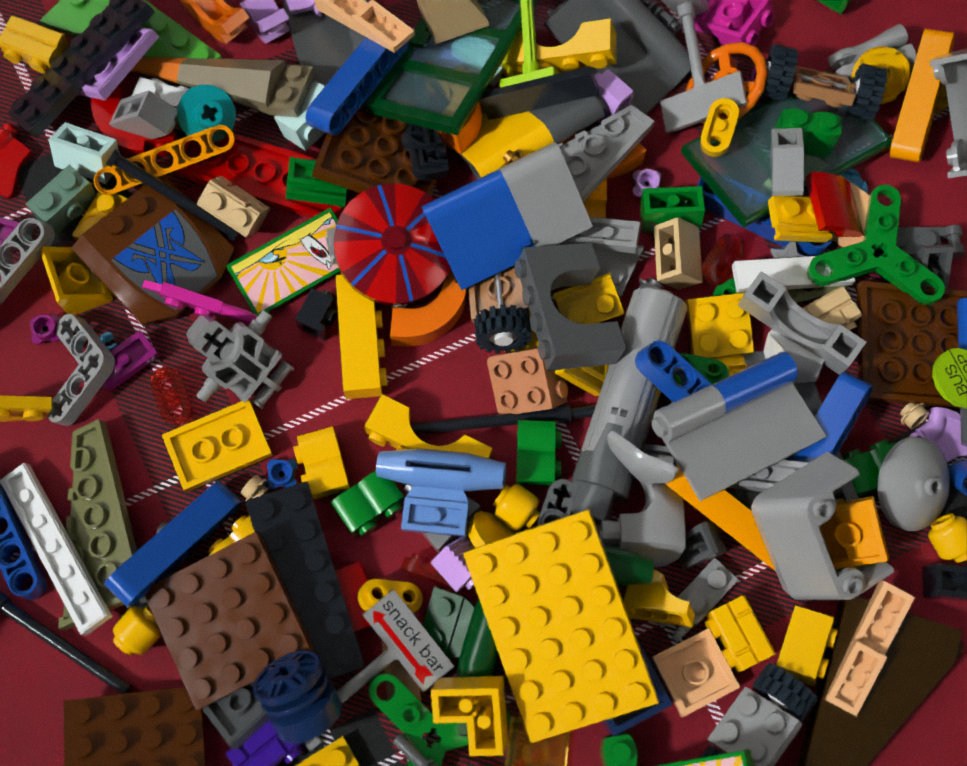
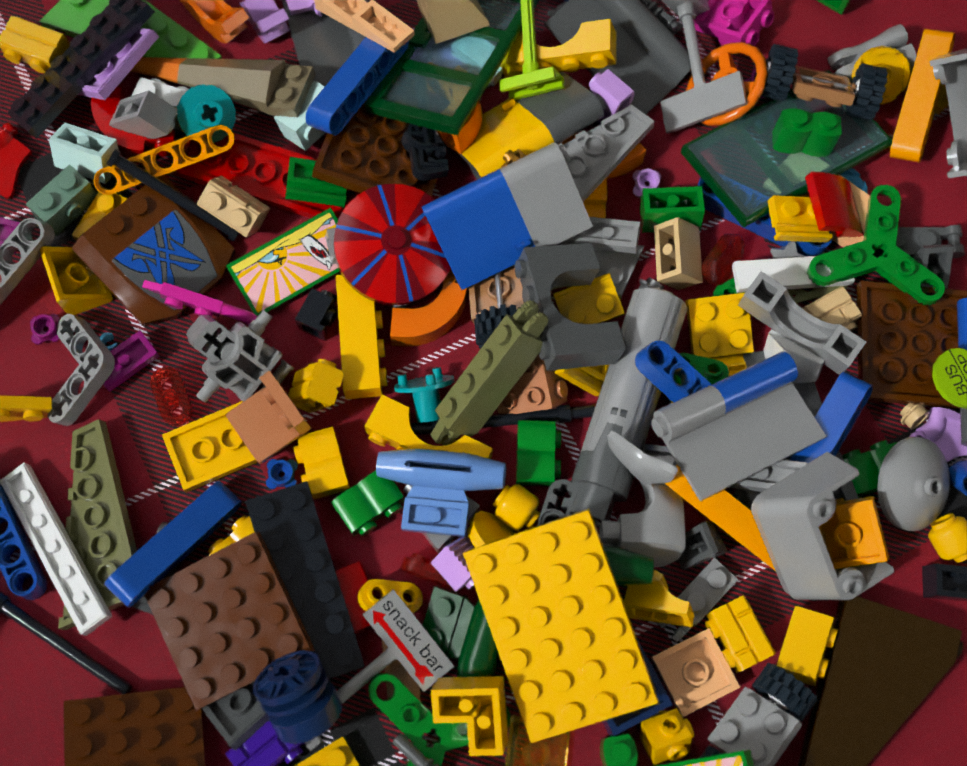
yellow head [113,606,162,656] -> none
tan plate [240,475,269,501] -> none
black tile [479,66,599,120] -> none
yellow plate [700,98,739,157] -> none
light grey slope [770,128,804,196] -> none
light nougat slope [825,580,915,717] -> none
none -> nougat bracket [226,370,311,464]
none -> yellow brick [288,359,344,413]
none -> teal piece [394,367,455,422]
none -> olive hinge [430,300,549,446]
none -> yellow brick [640,709,694,766]

